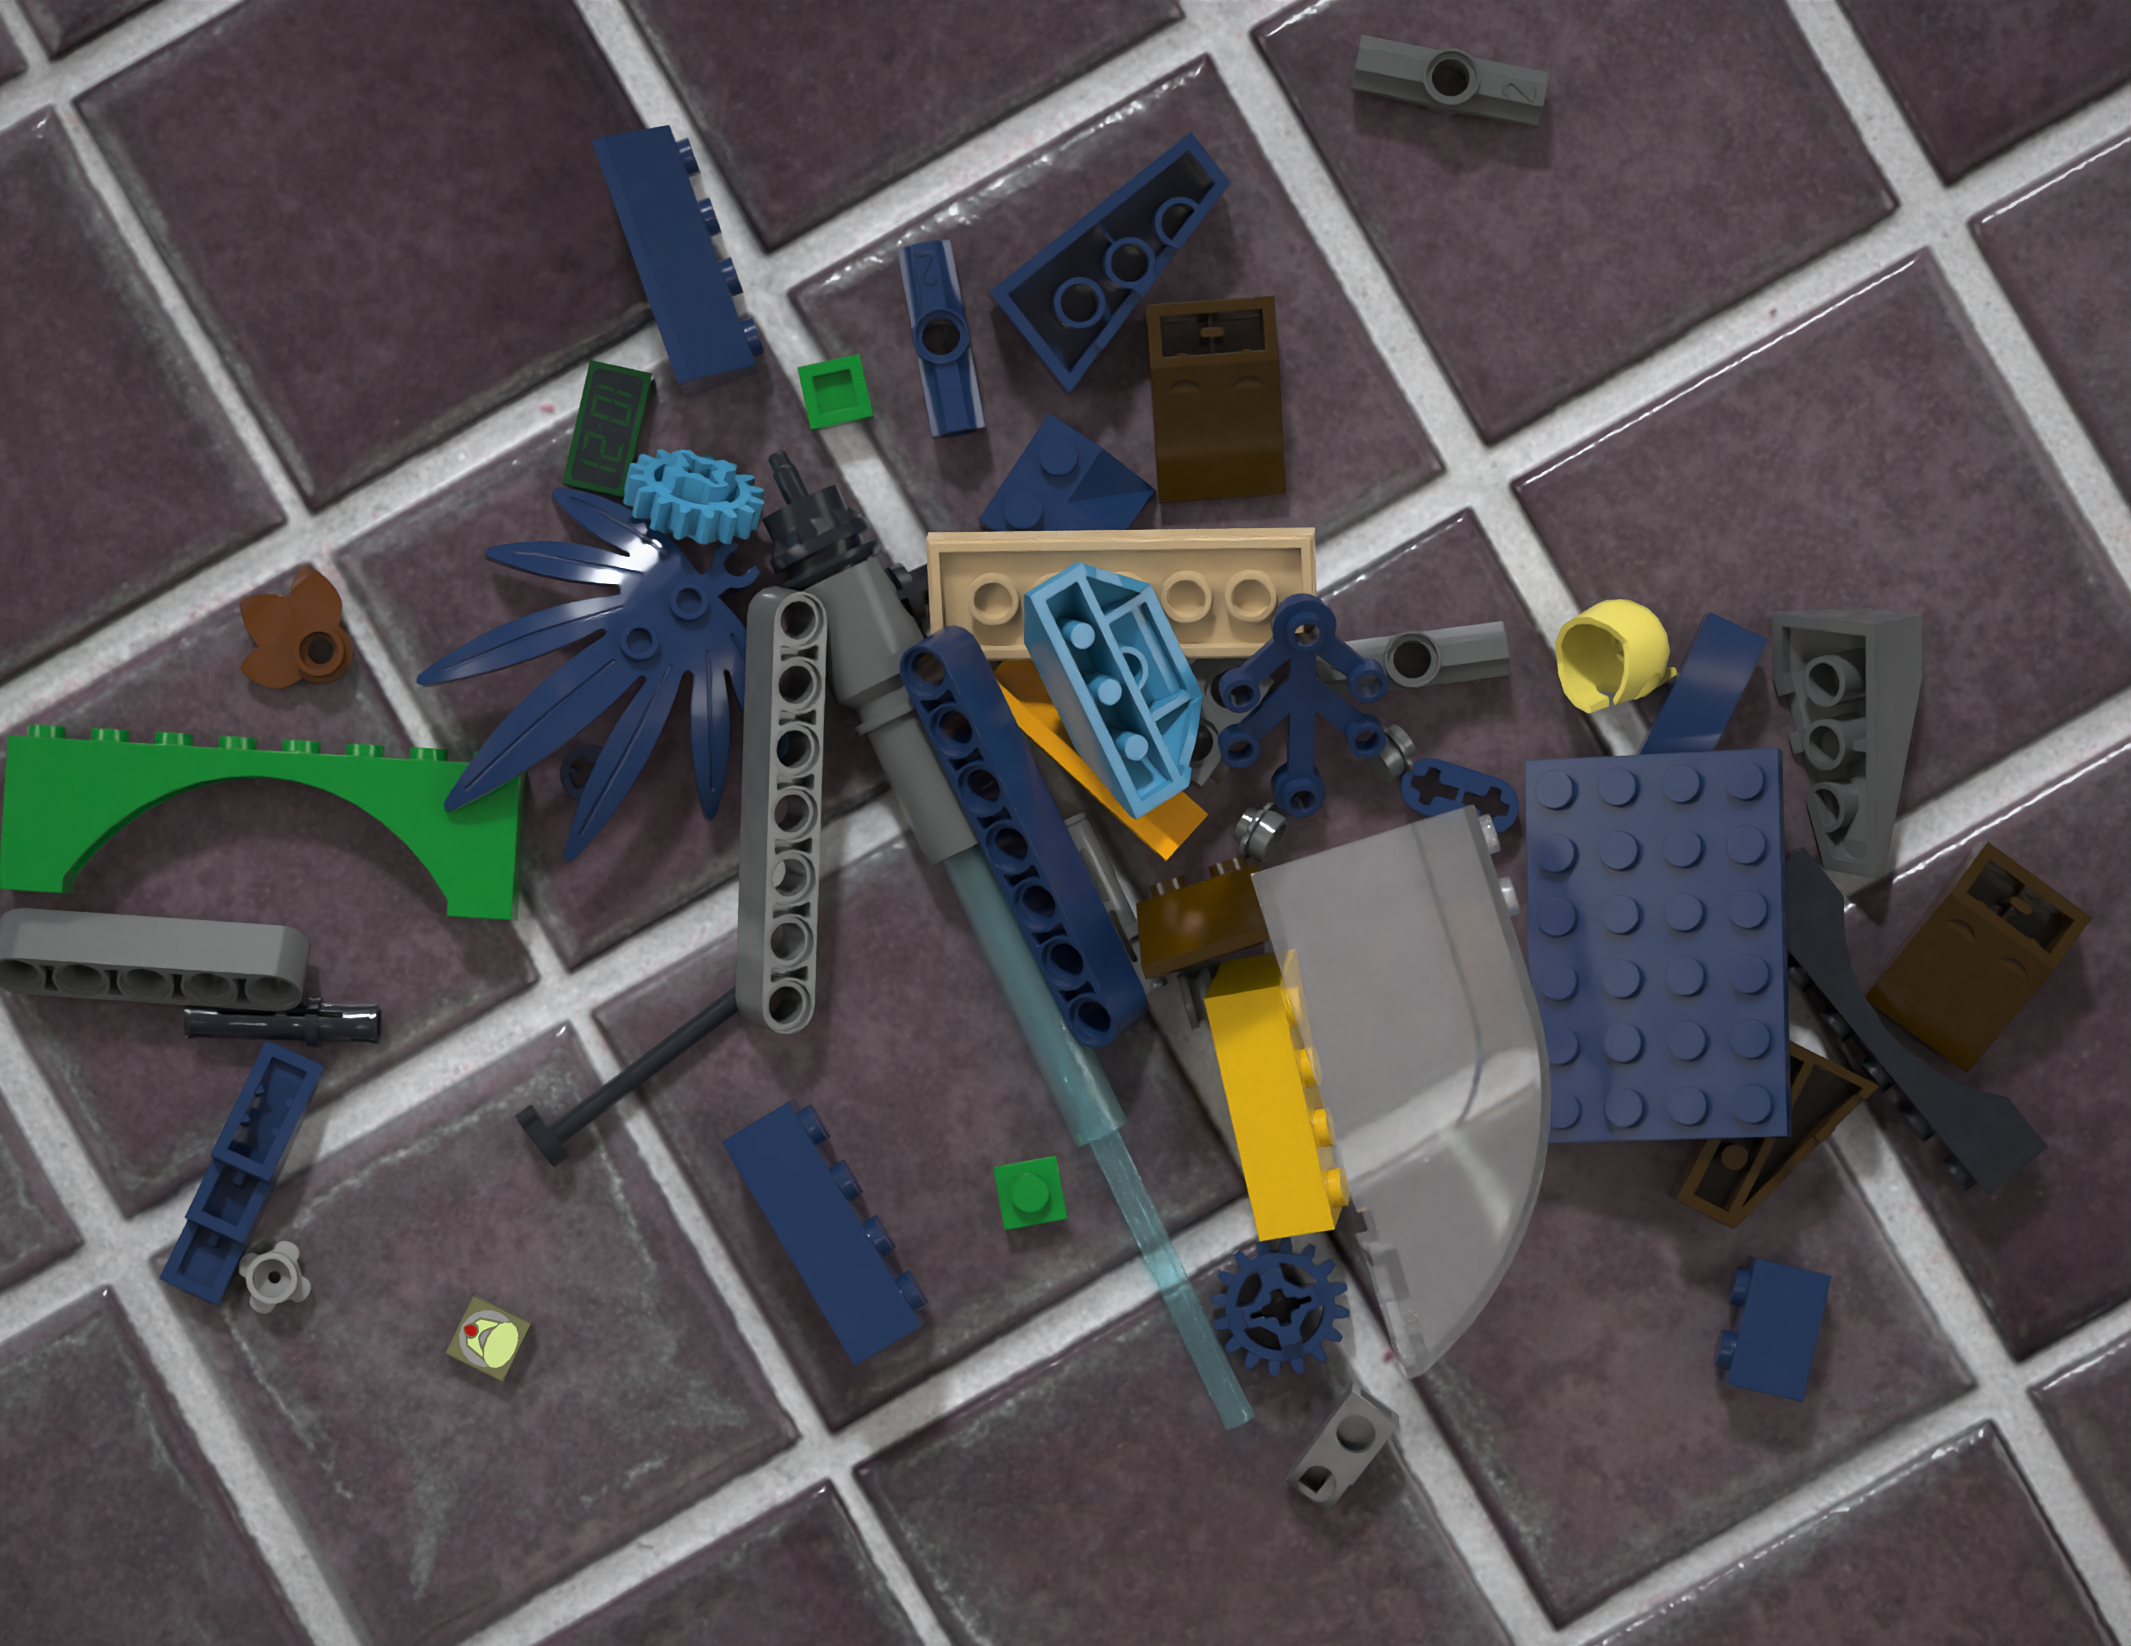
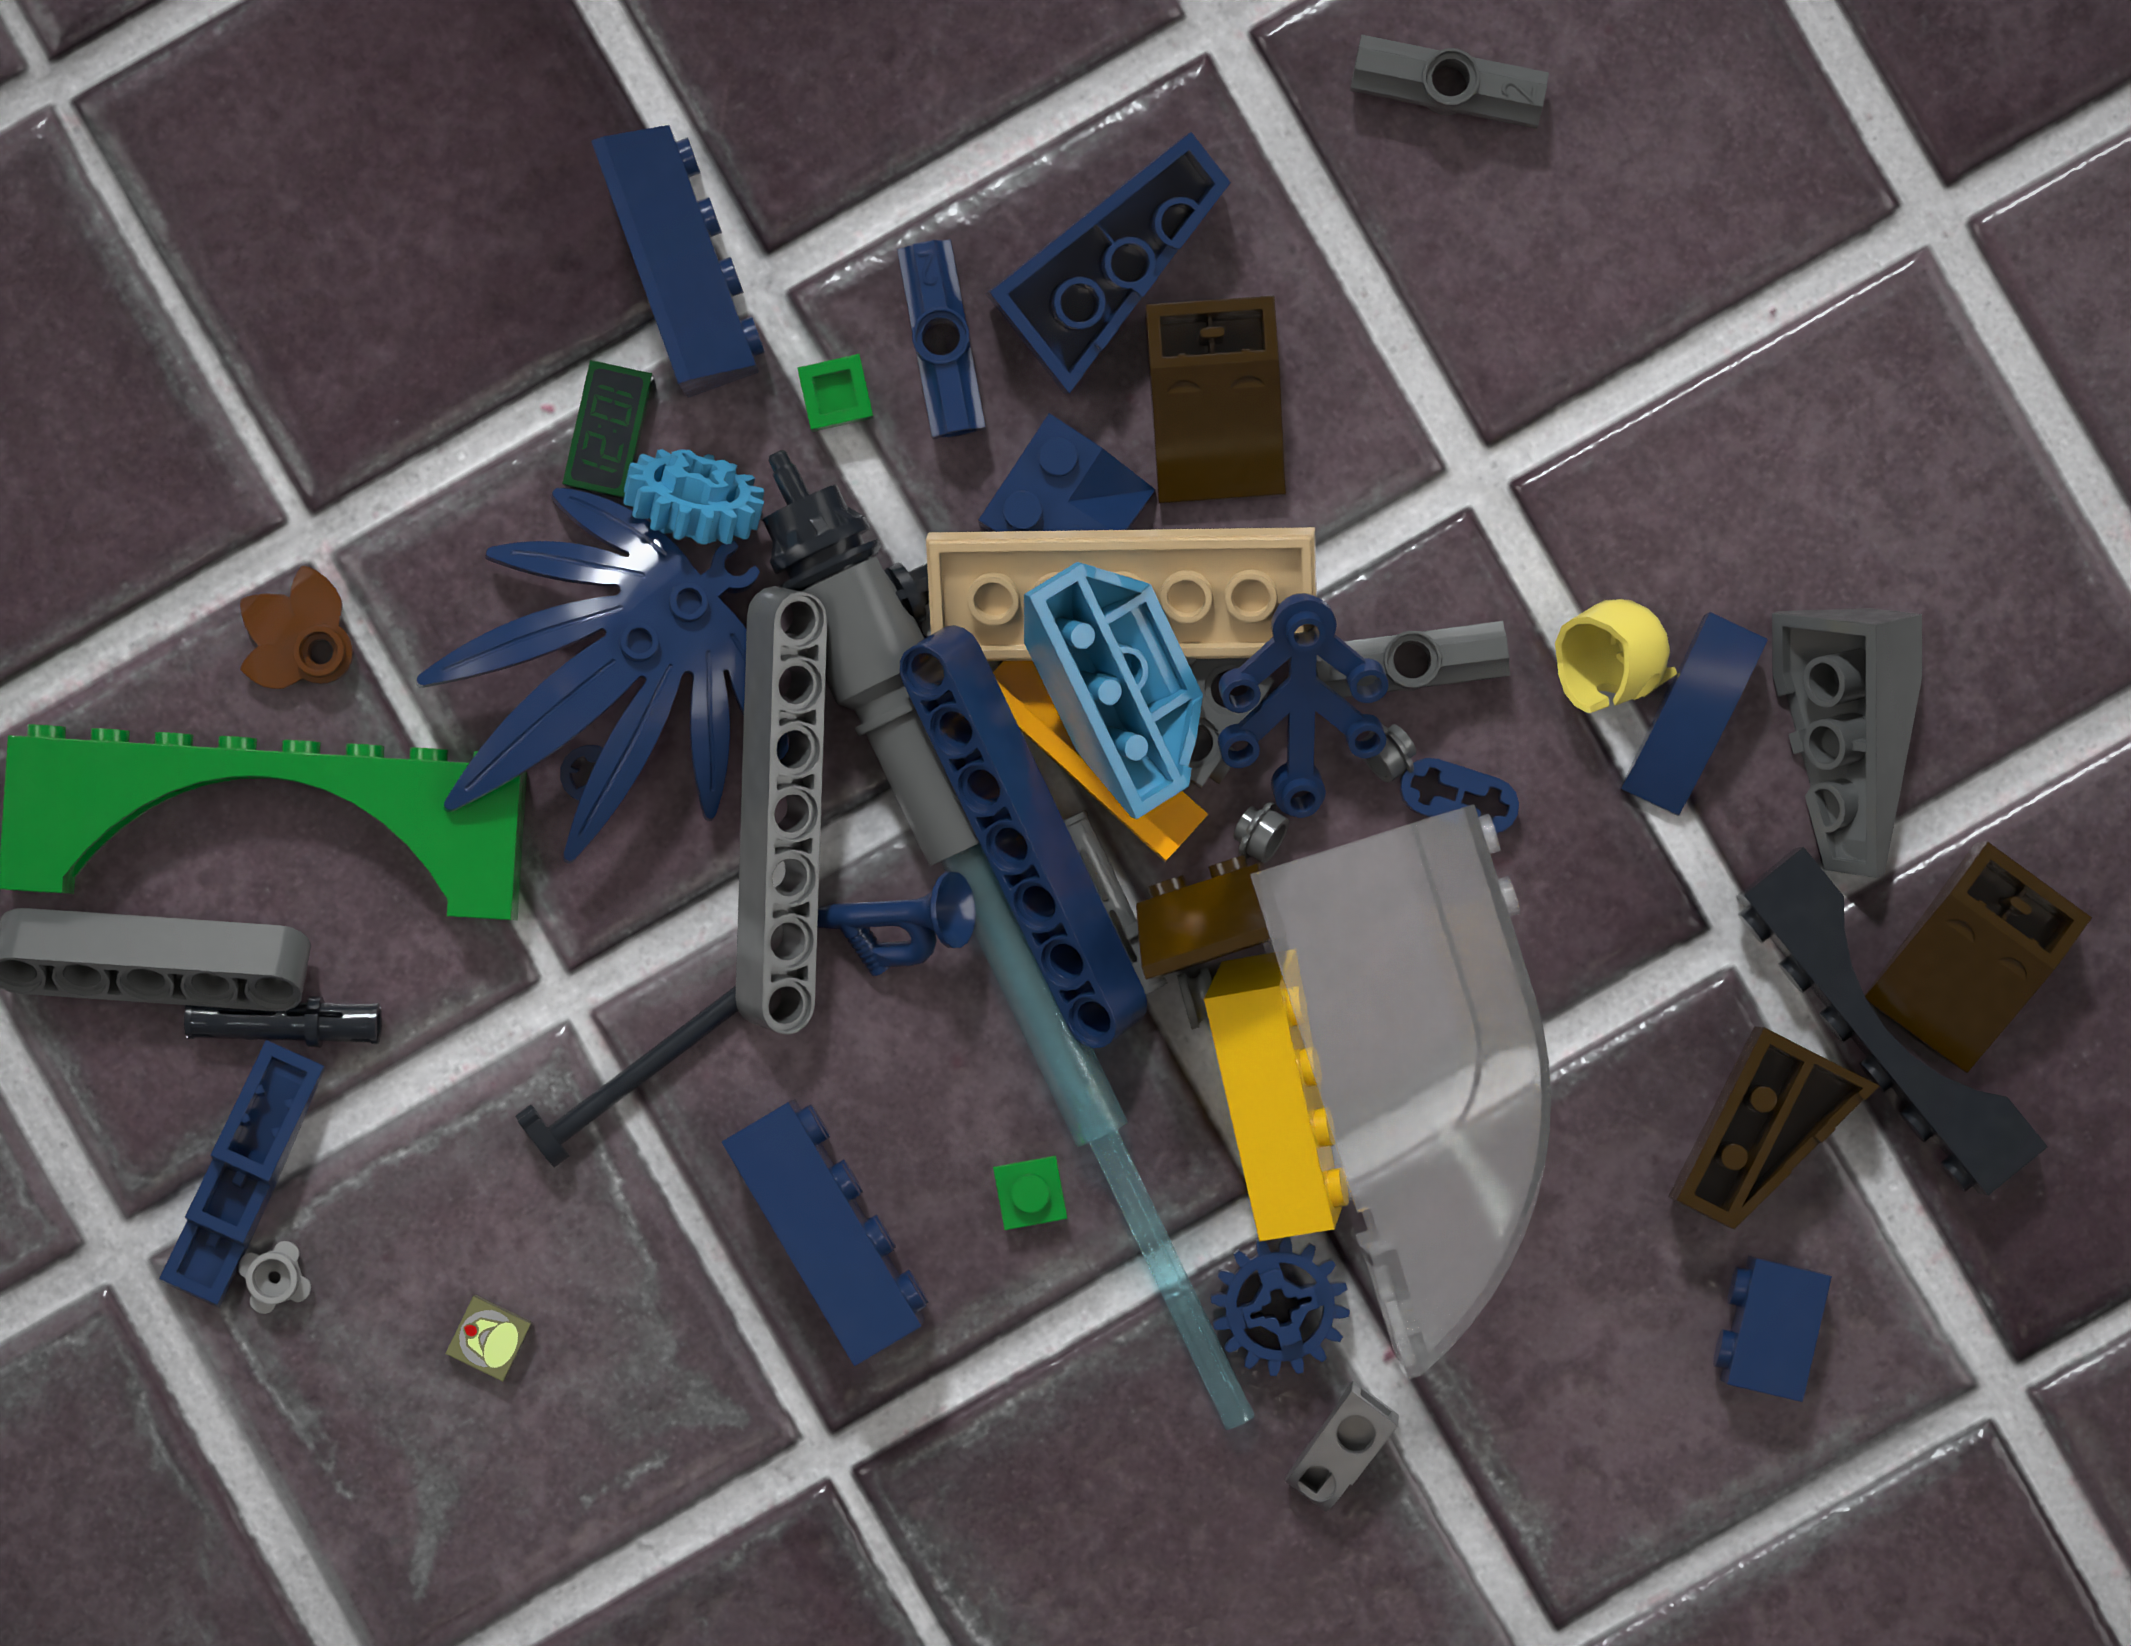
dark blue plate [1525,748,1792,1145] -> none
none -> dark blue piece [817,872,976,976]

